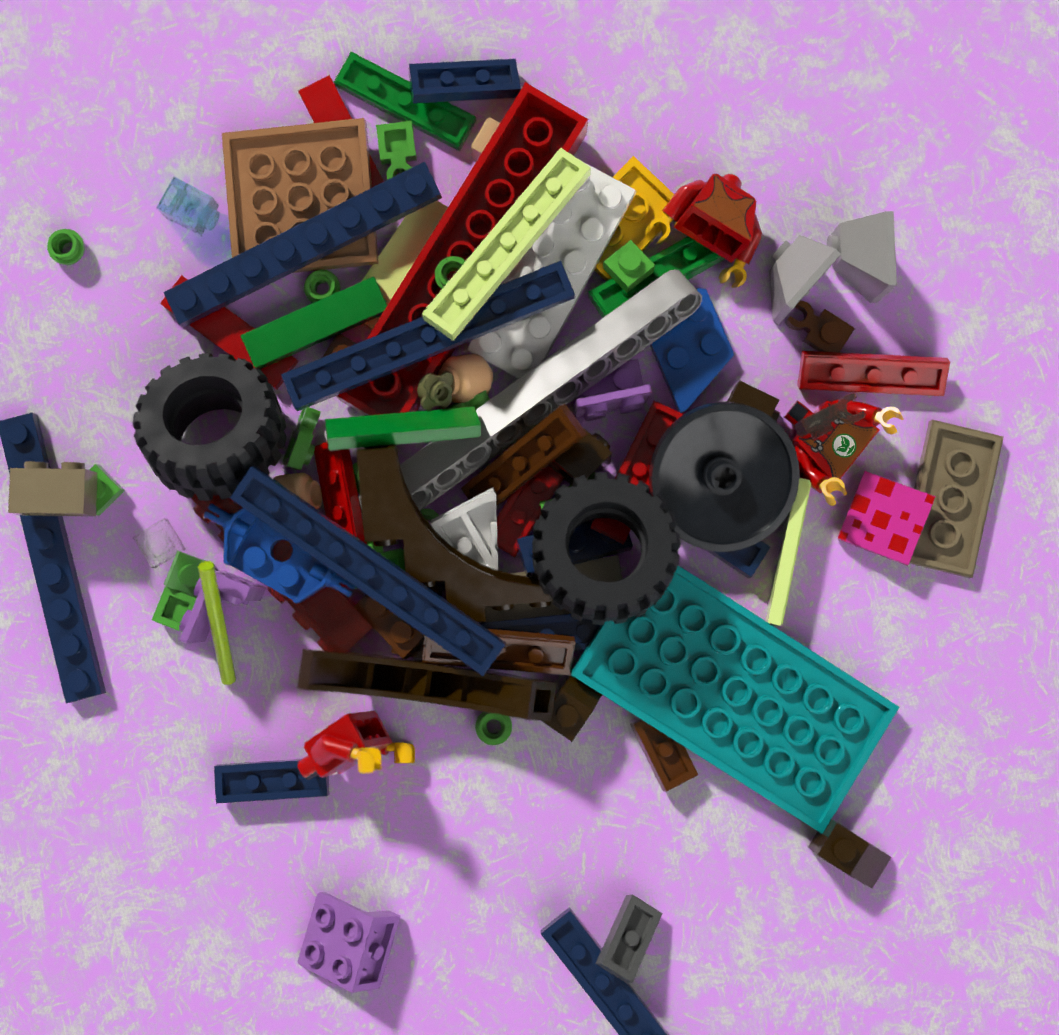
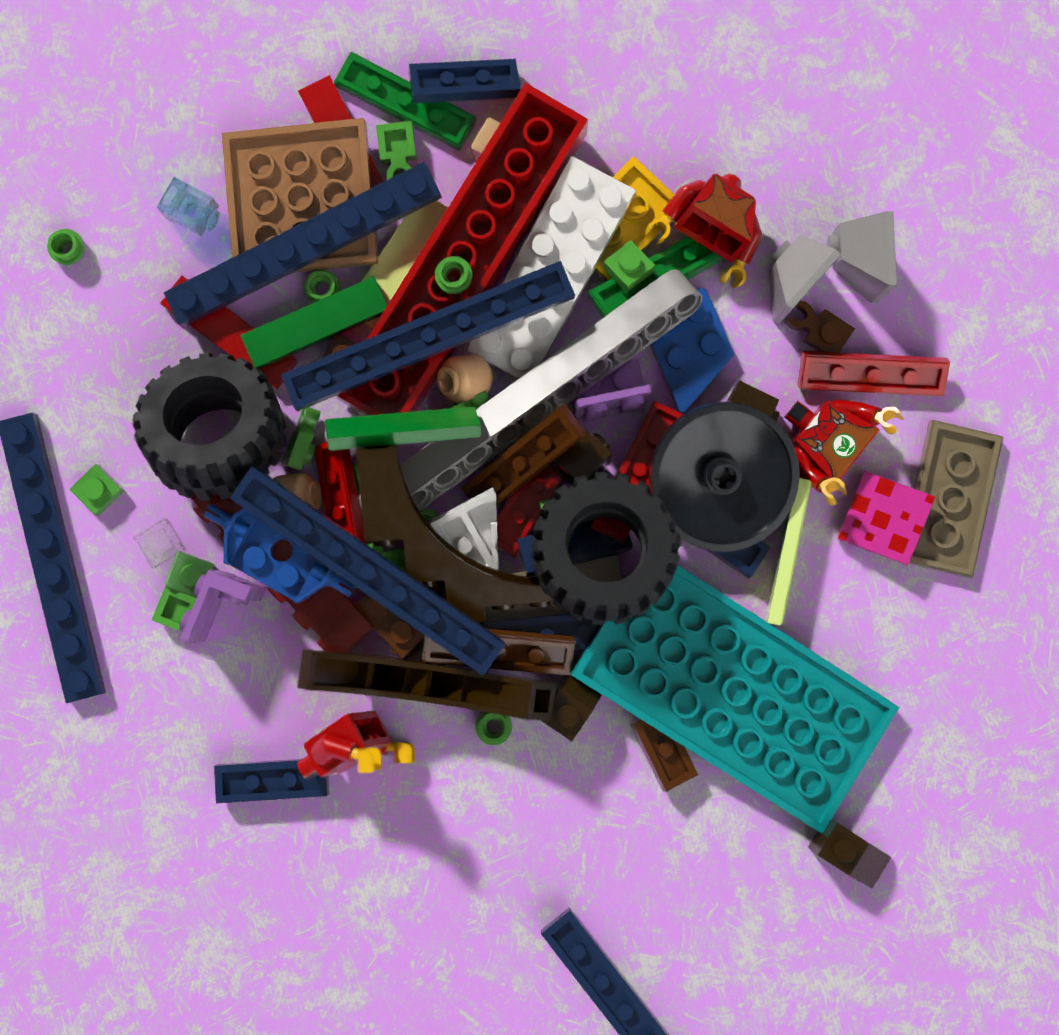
dark tan brick [8,462,98,516] -> none
lime bar [198,561,236,685] -> none
medium lavender bracket [298,892,400,993] -> none
olive plate [417,372,454,410] -> none
yellowish green plate [422,148,591,341] -> none
dark grey plate [595,894,663,983] -> none
clear smoke plate [793,393,866,440] -> none

